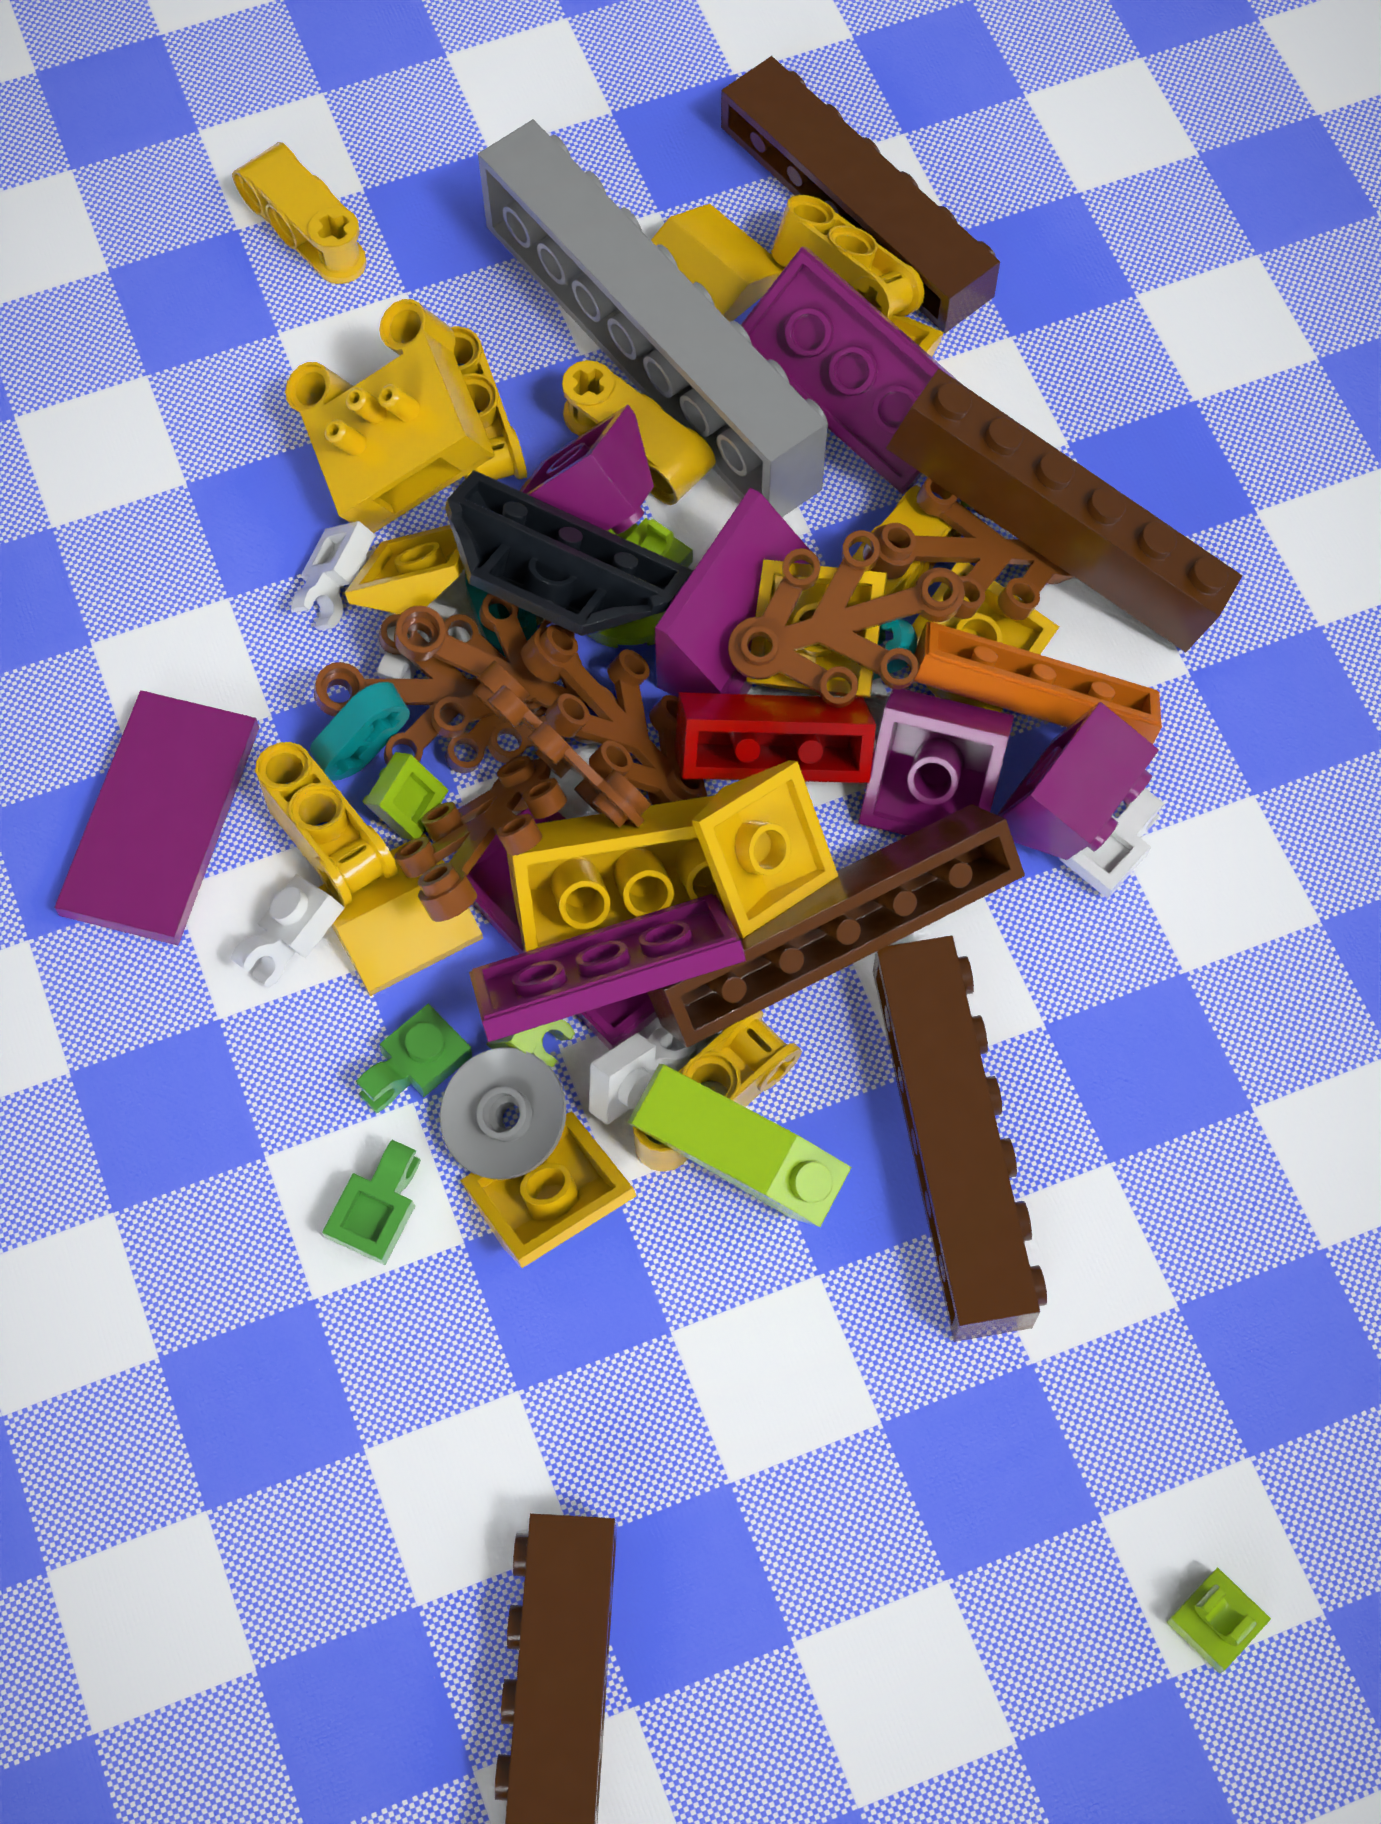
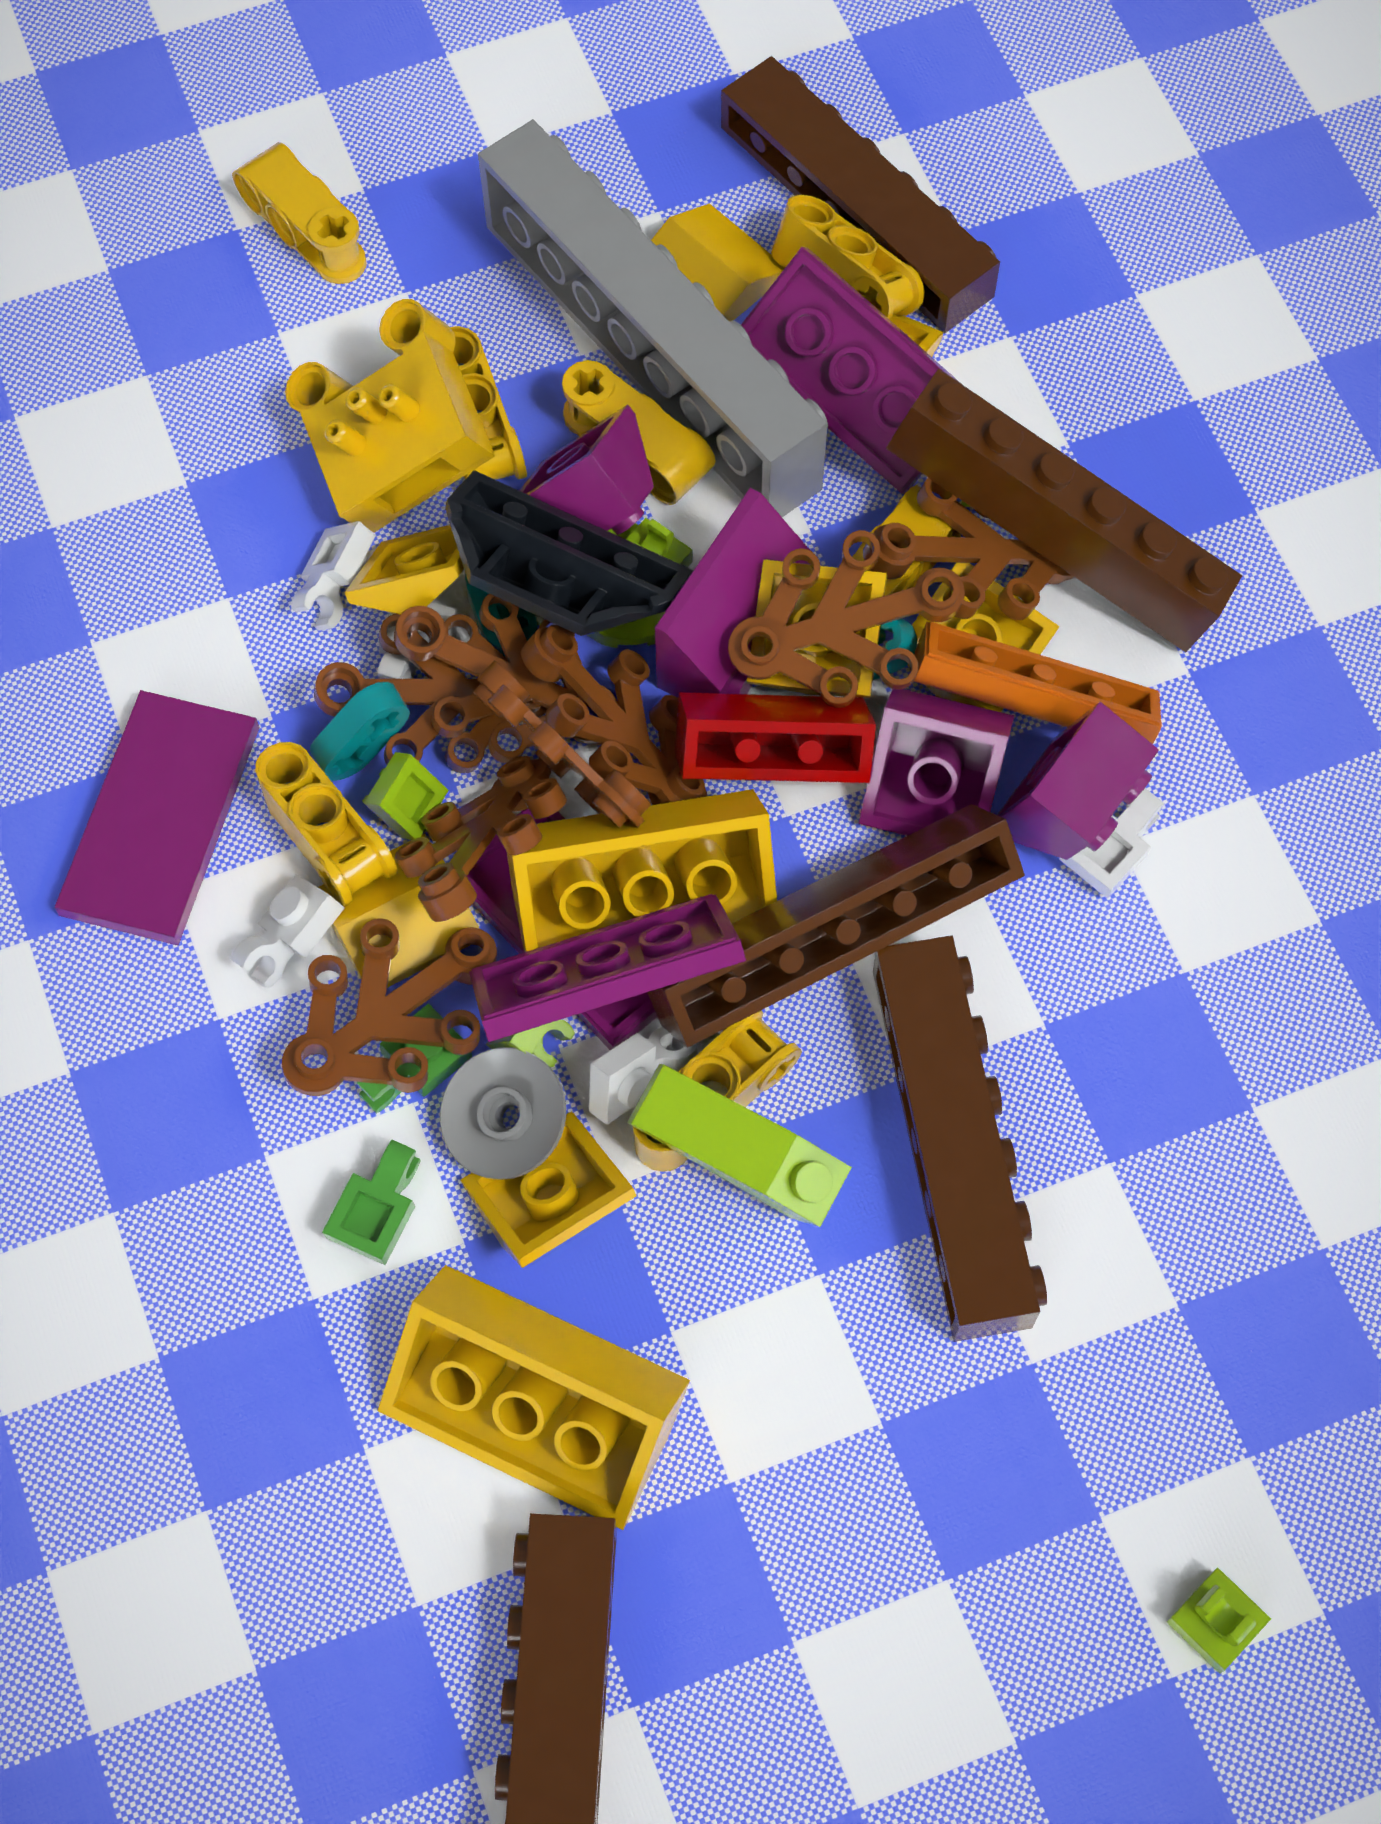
yellow slope [692,760,839,938] -> none
none -> dark orange plant [282,918,497,1096]
none -> yellow slope [377,1265,690,1530]

